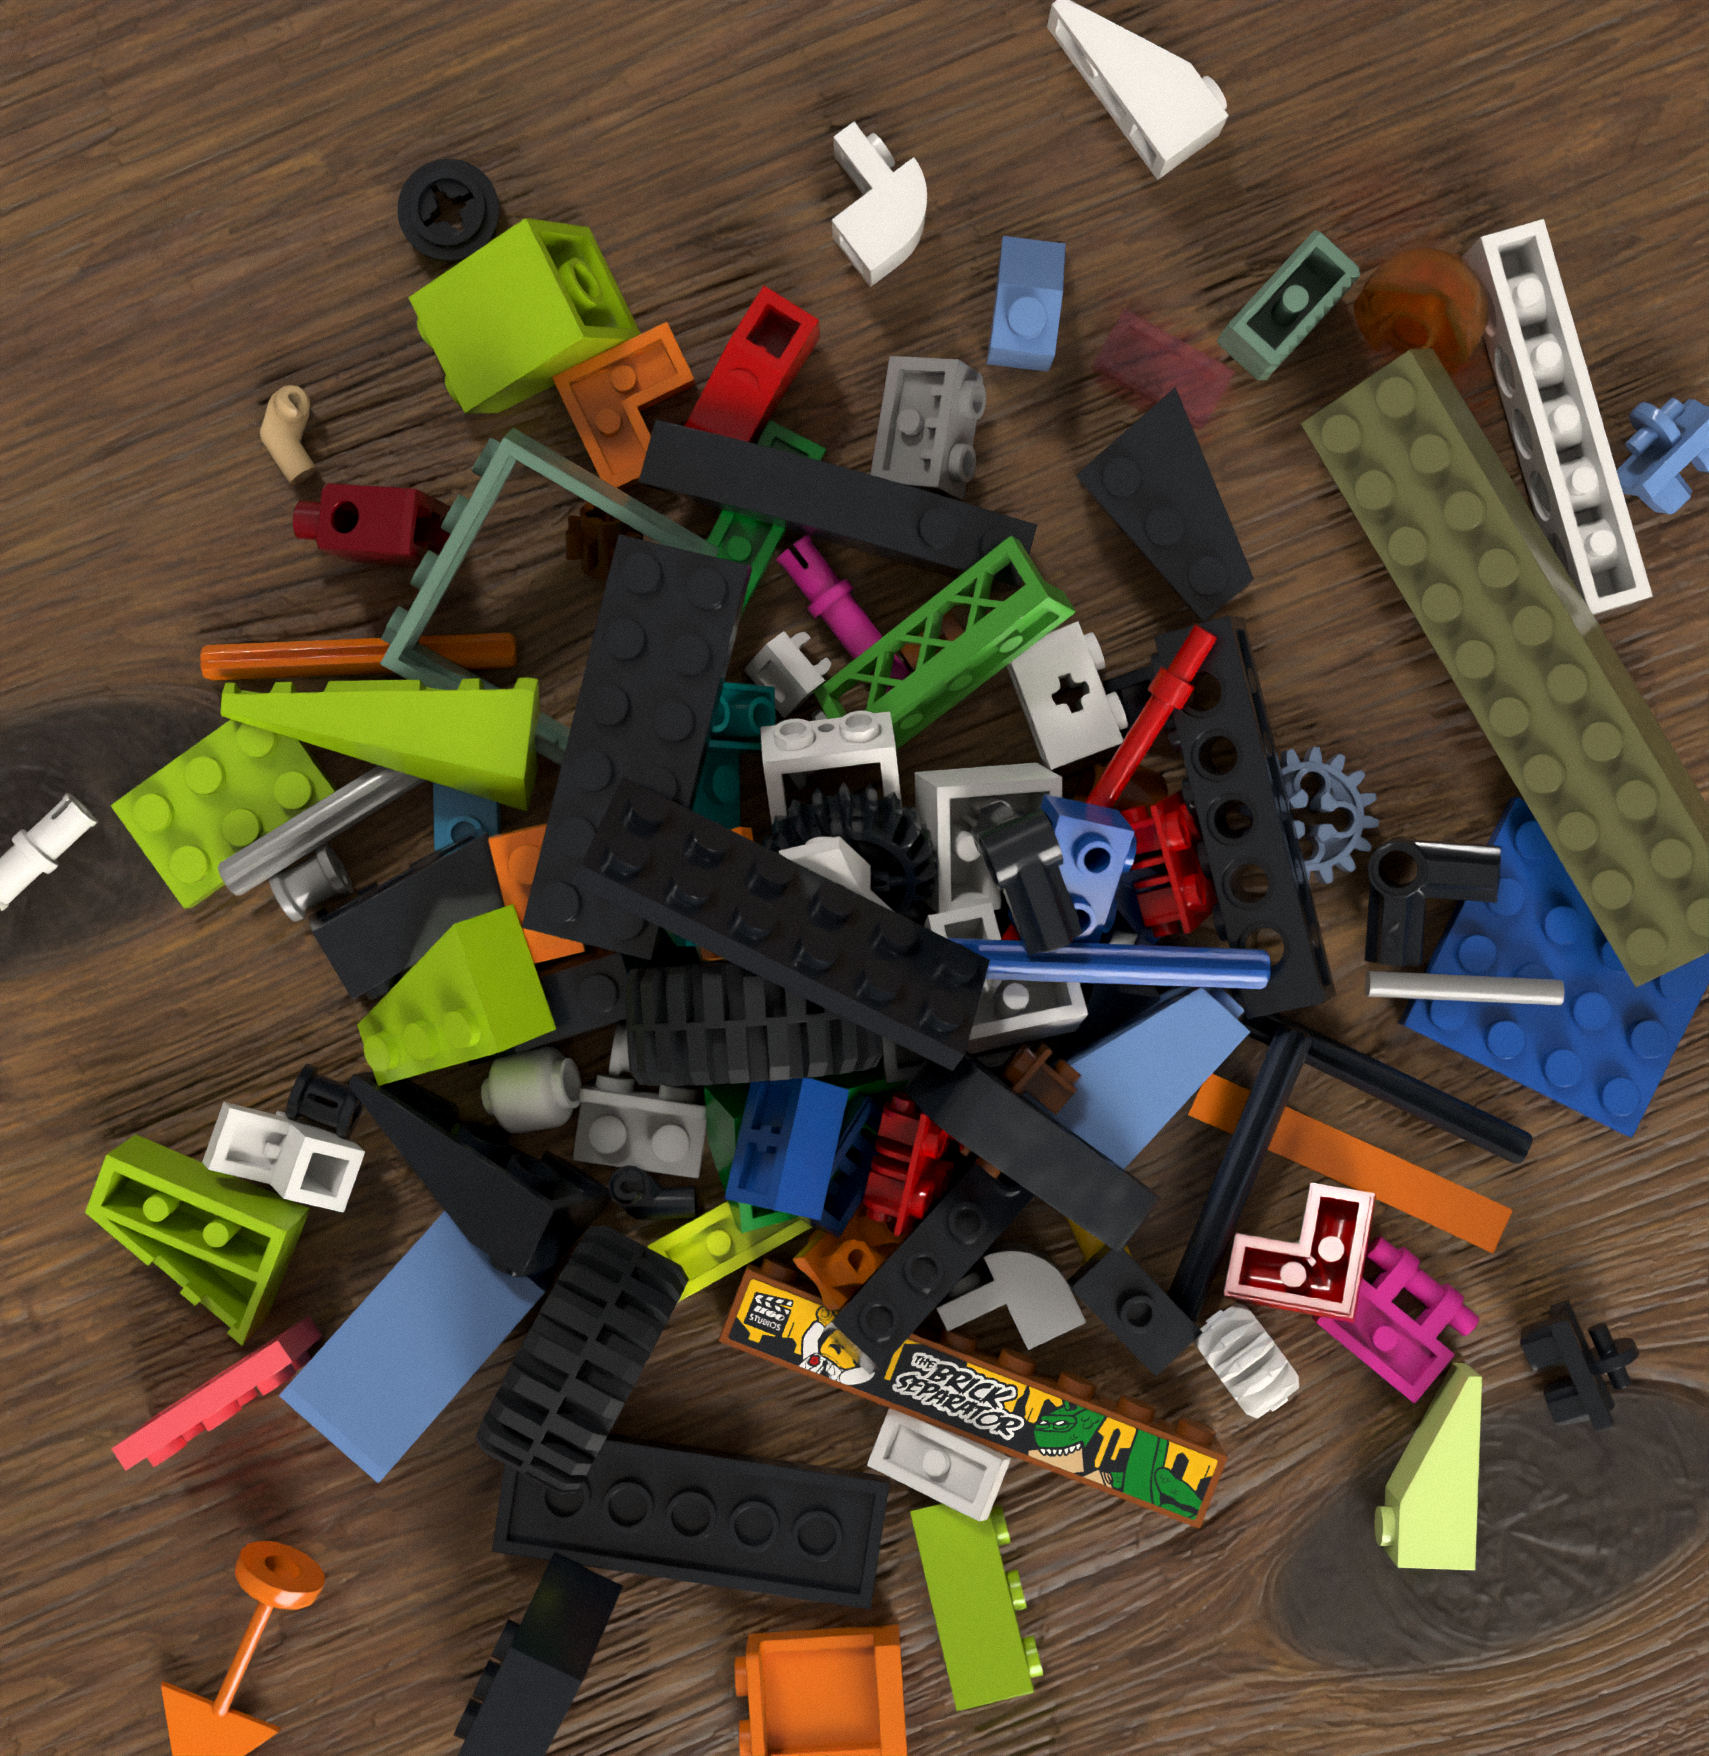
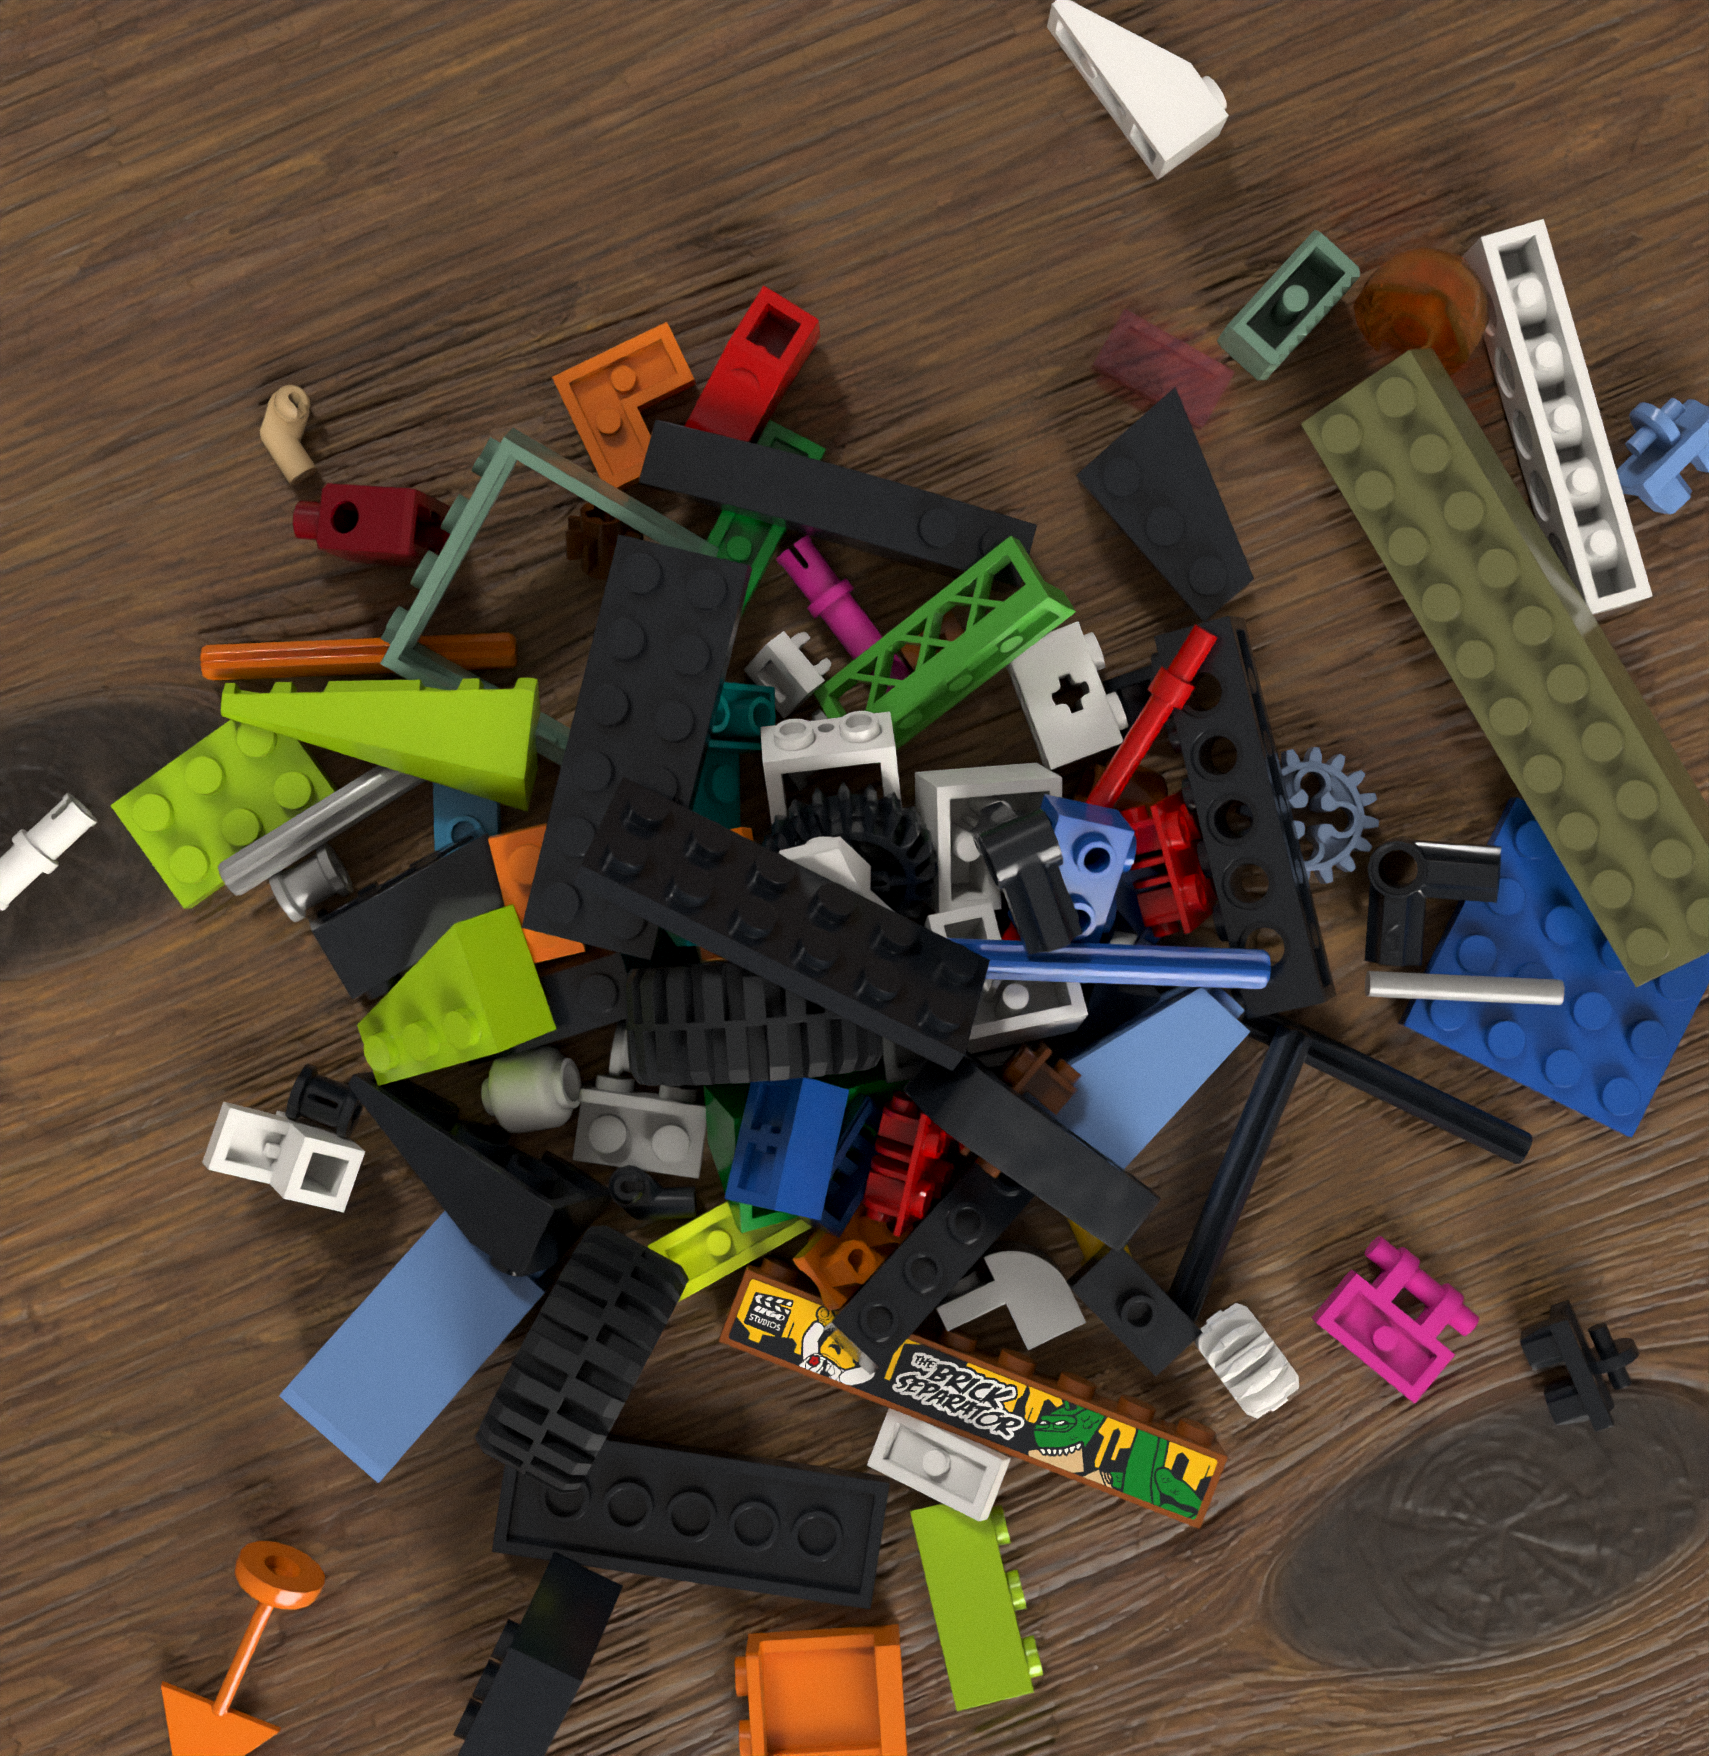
lime wedge [85,1134,310,1346] -> none
coral plate [111,1315,322,1471] -> none
black gear [397,159,501,264] -> none
lime slope [408,218,641,414] -> none
white brick [832,122,927,287] -> none
light grey bracket [870,356,986,500] -> none
medium blue slope [986,236,1066,372] -> none
orange sticker [1188,1074,1513,1254] -> none
brick [1224,1183,1376,1323] -> none
yellowish green slope [1374,1363,1482,1570] -> none

